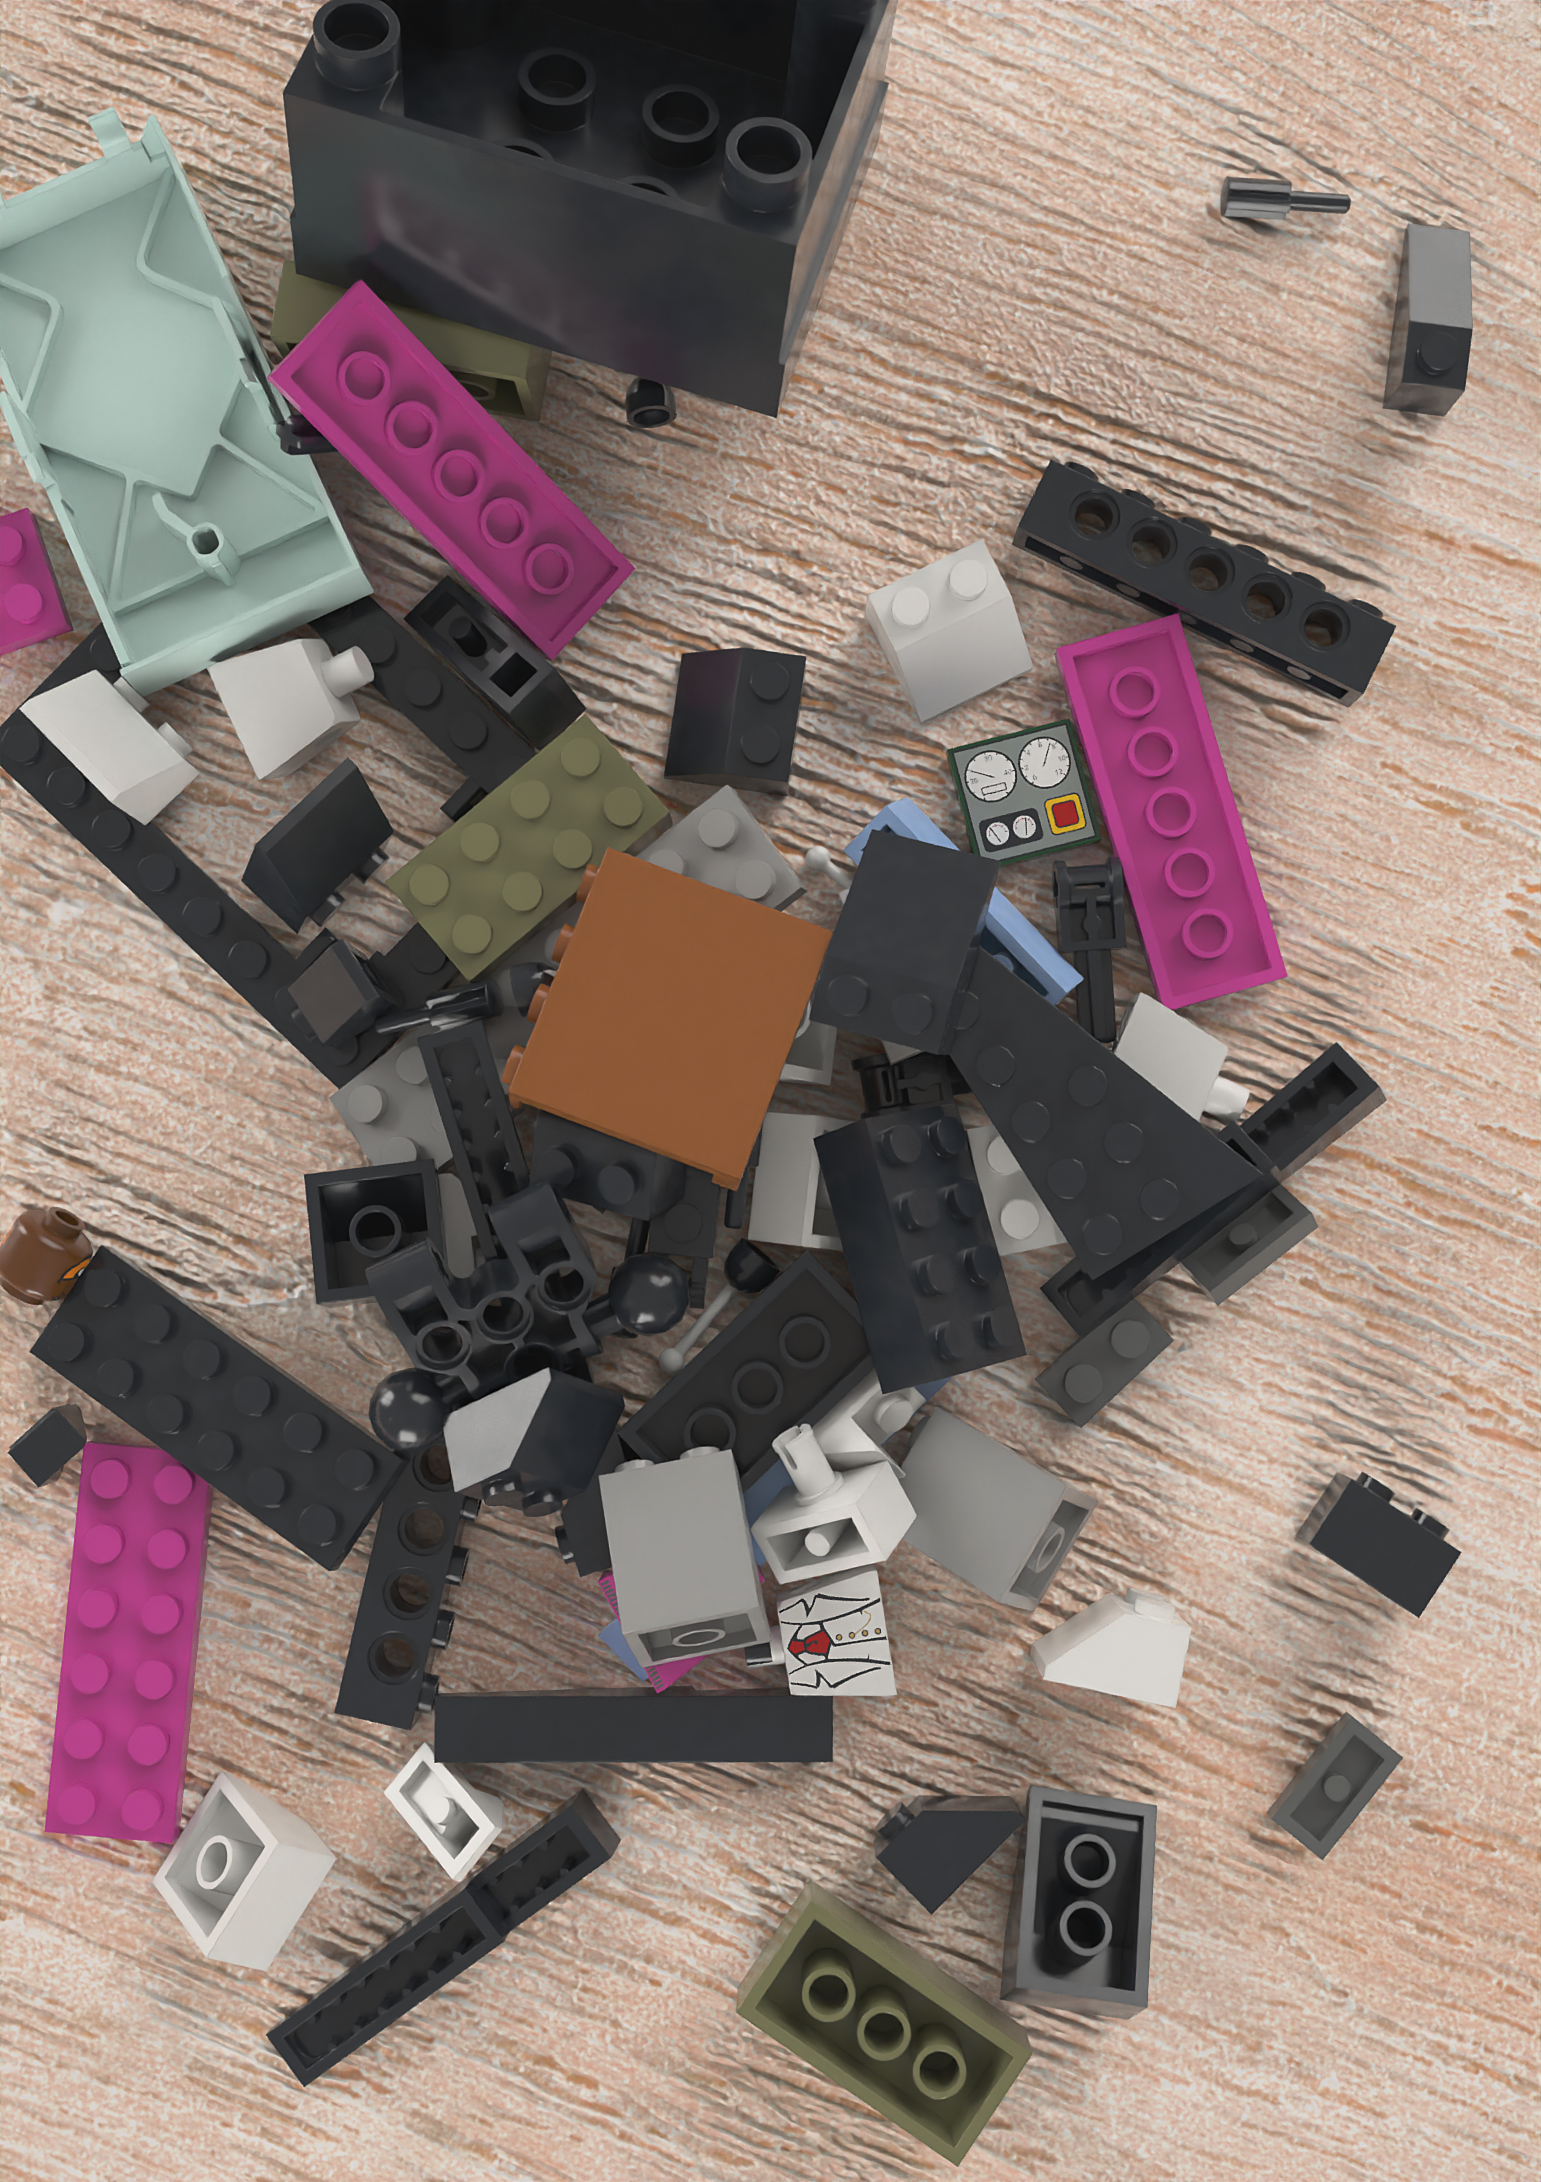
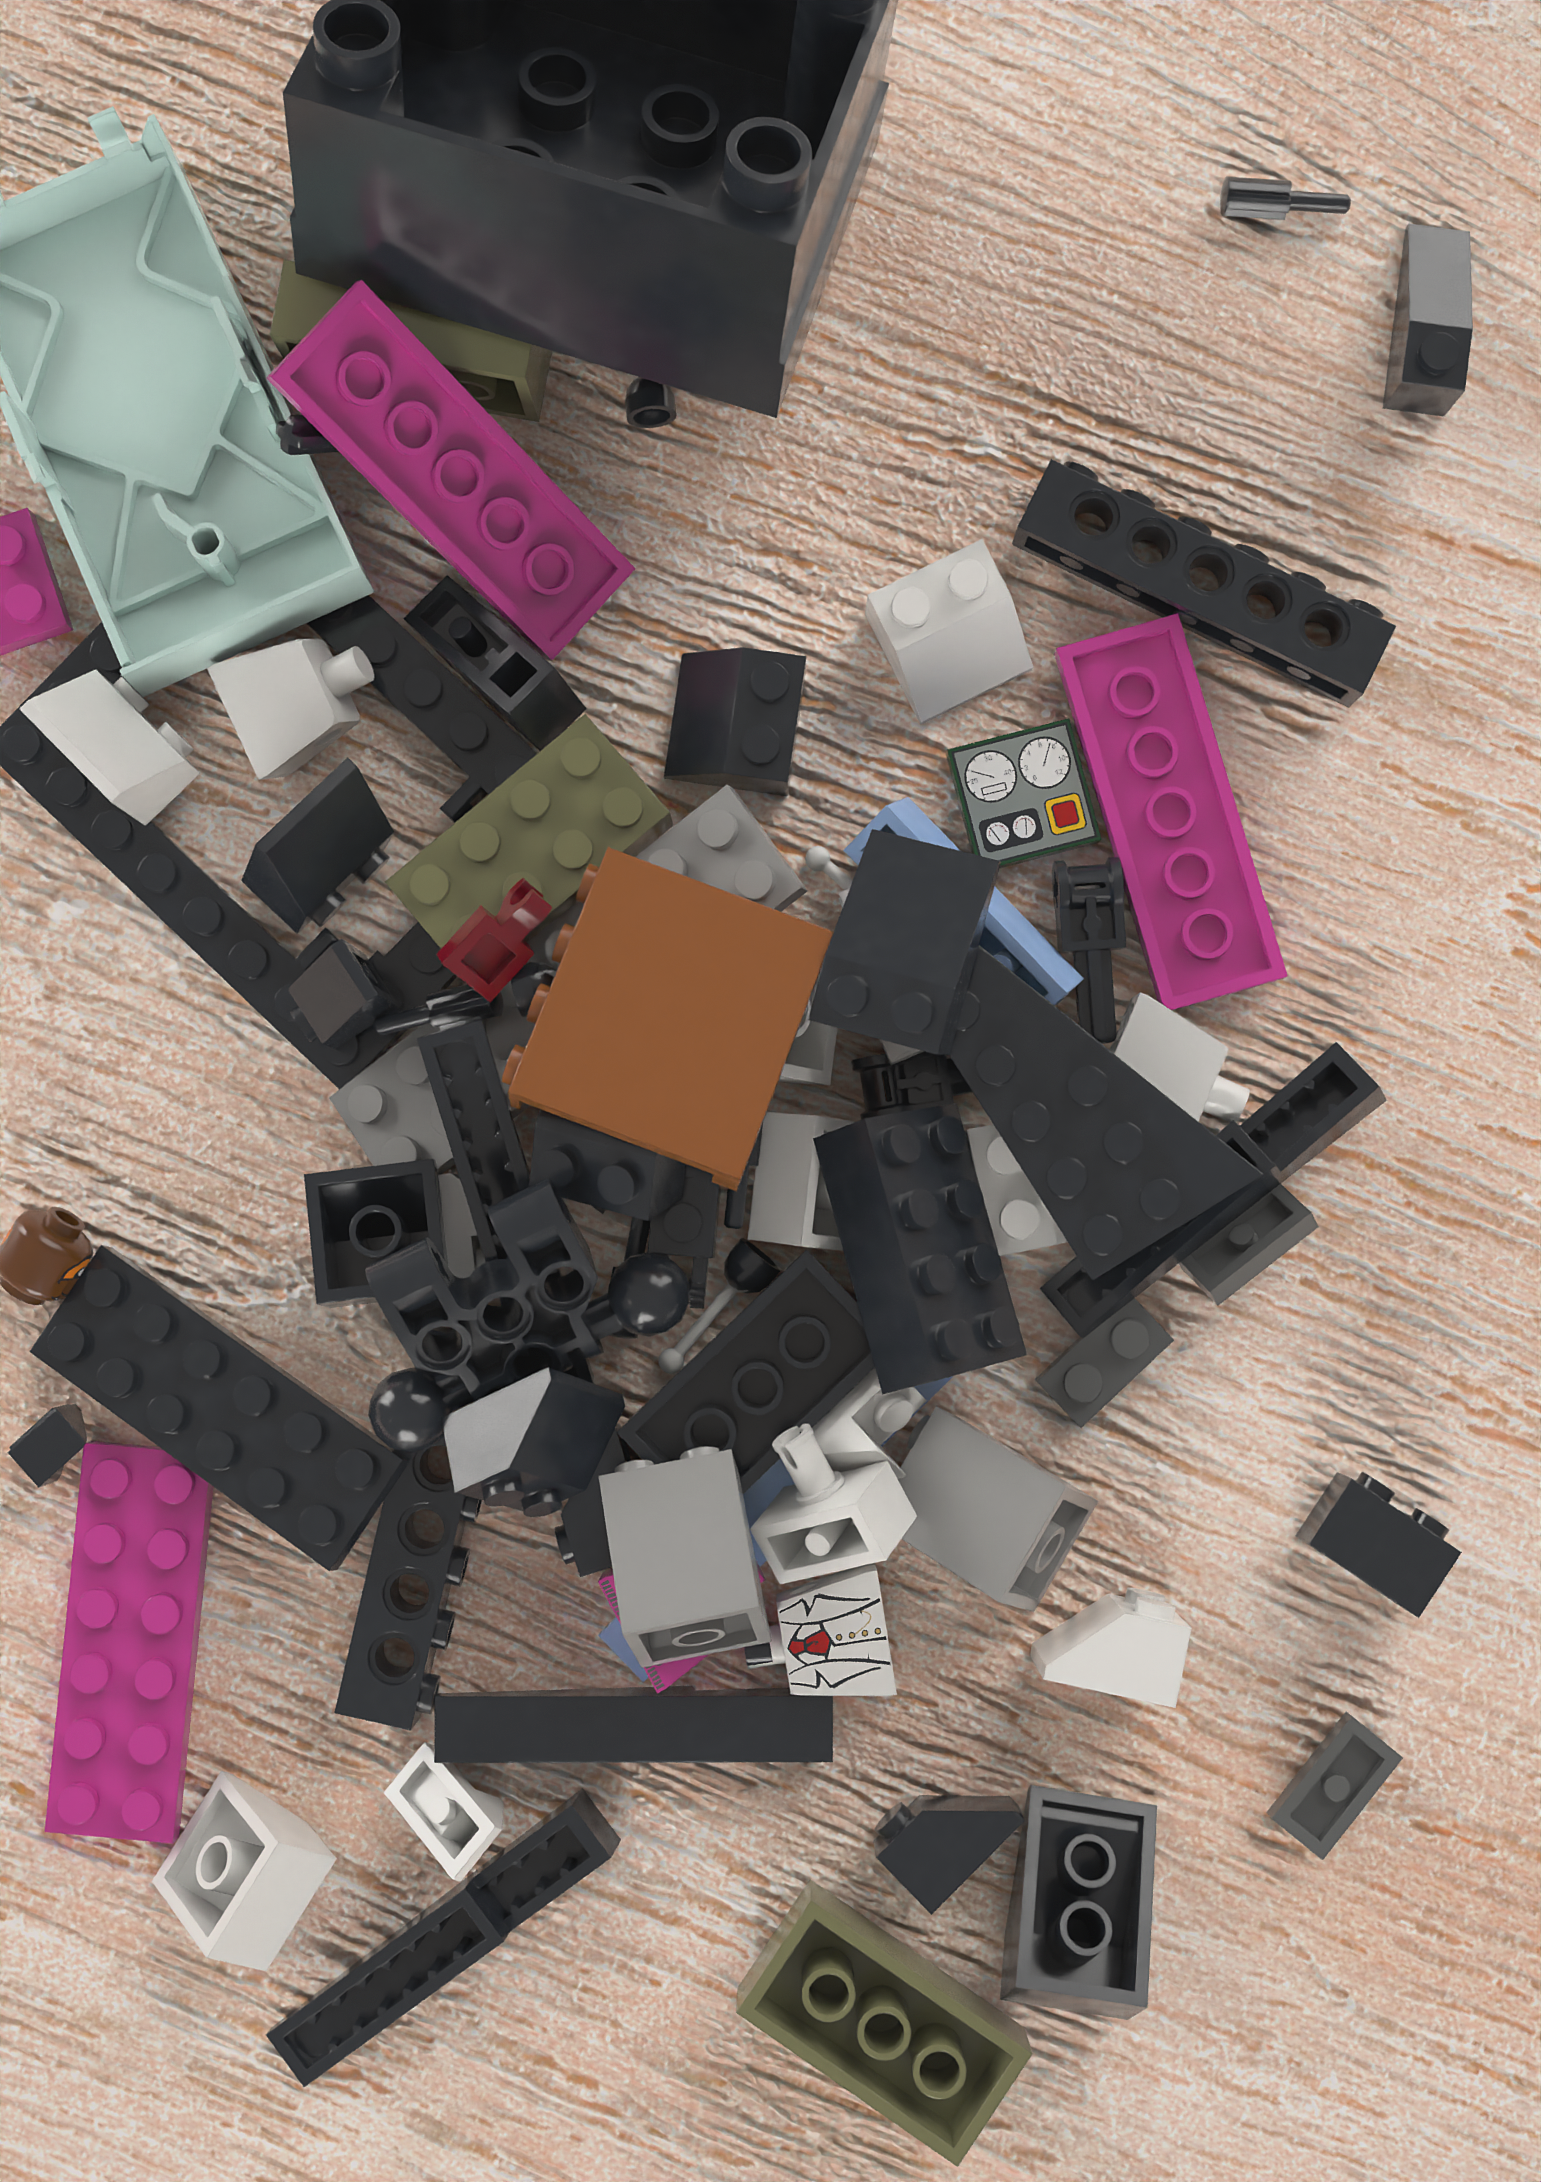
none -> dark red plate [436,878,553,1002]

